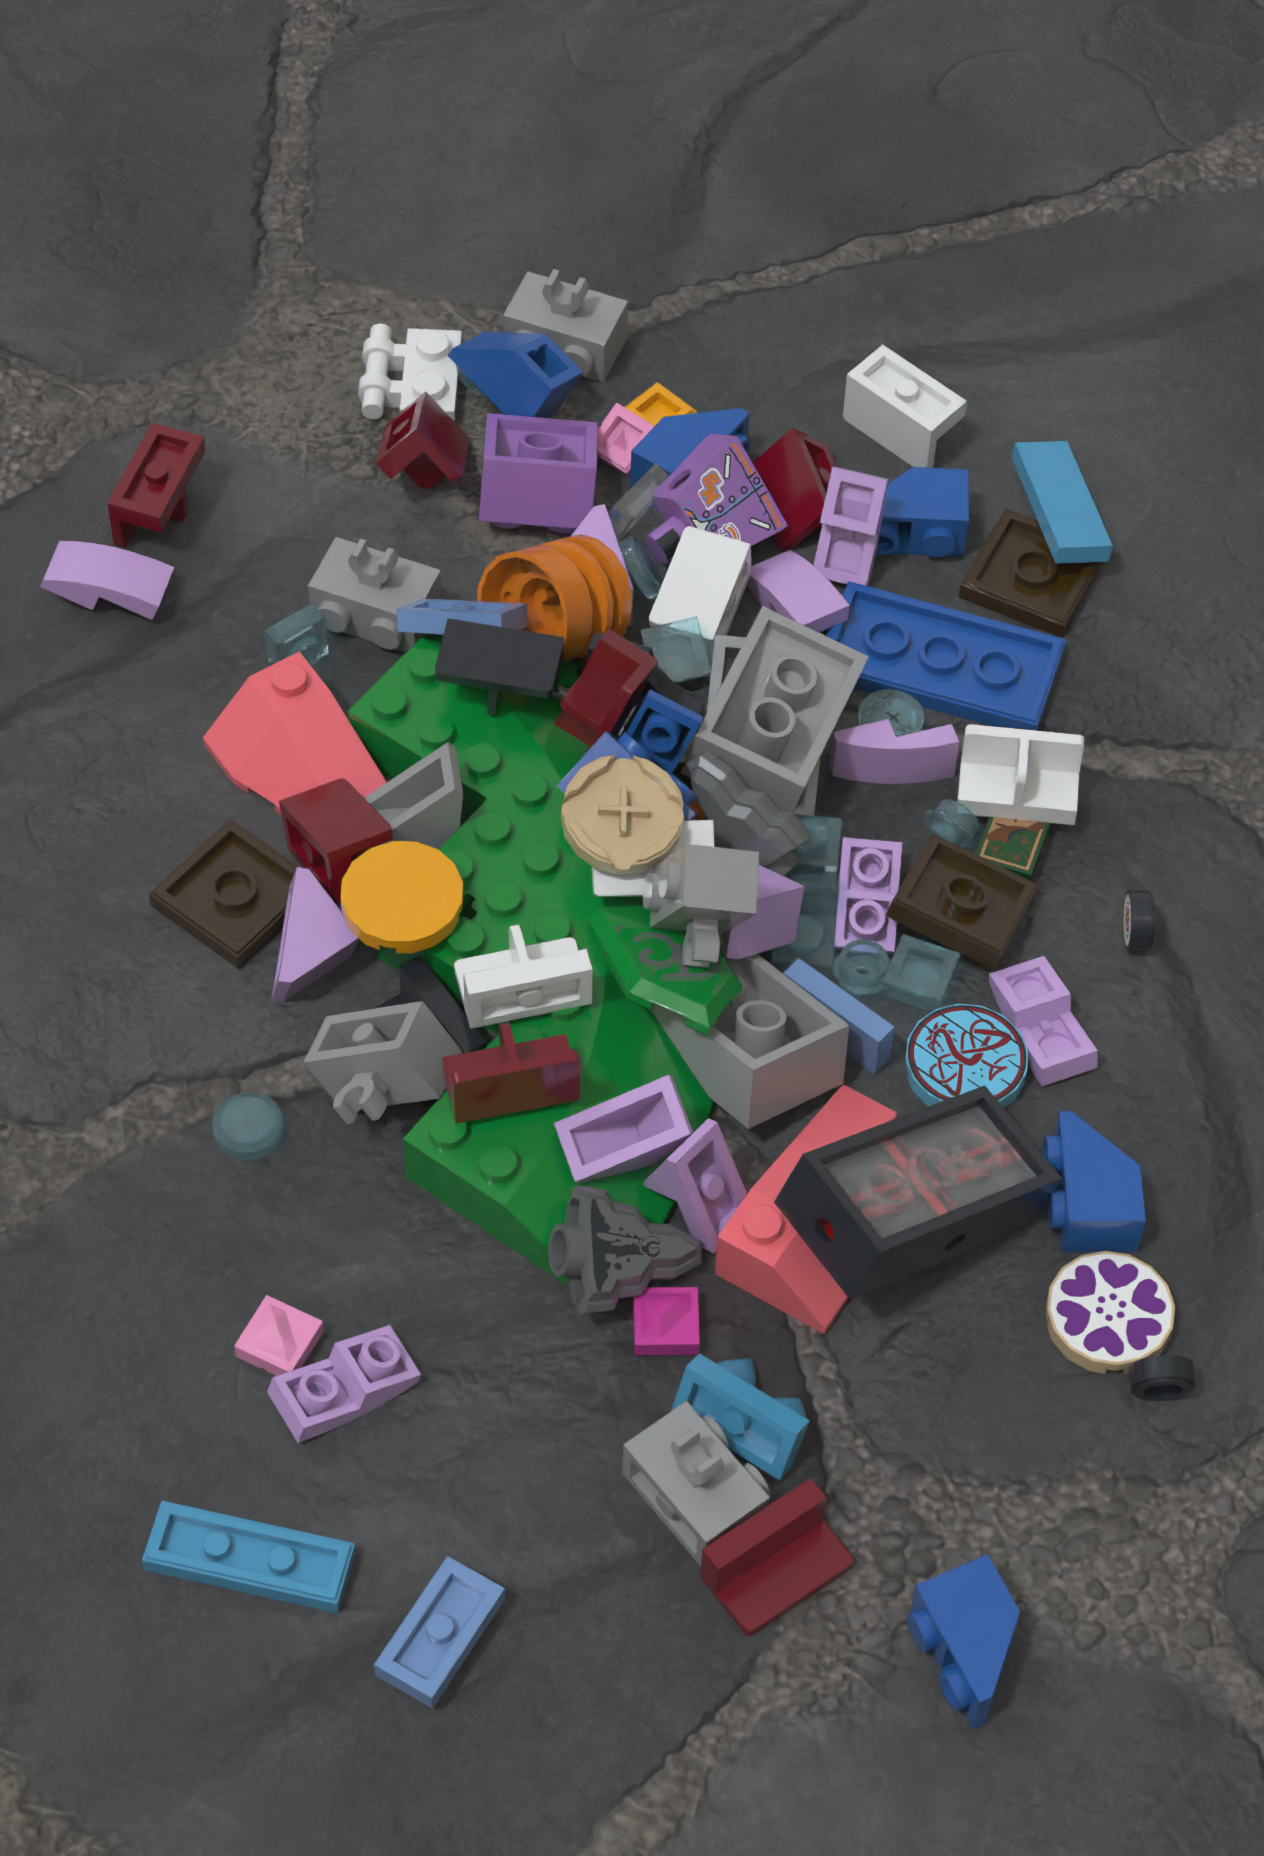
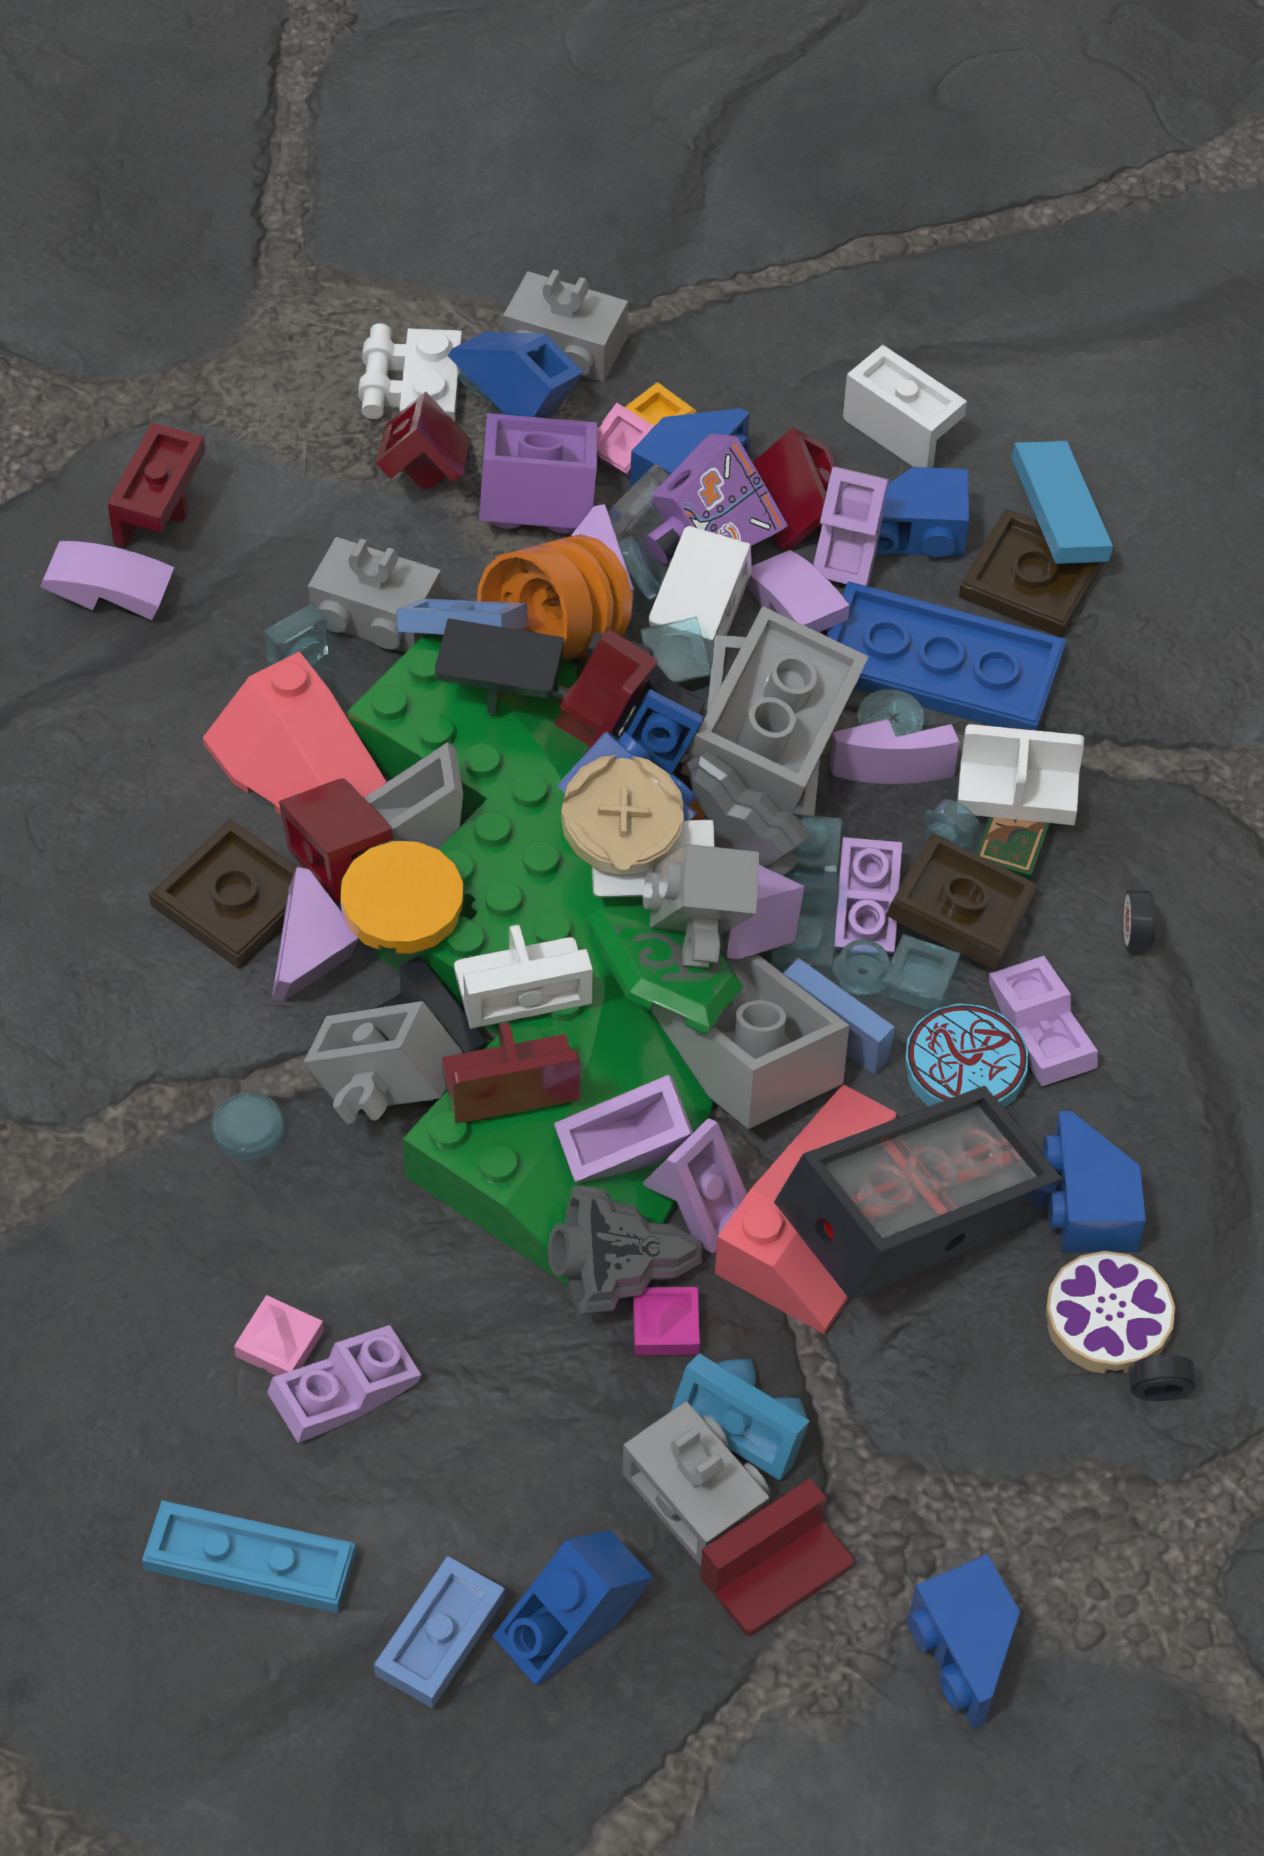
none -> blue slope [492,1530,654,1686]

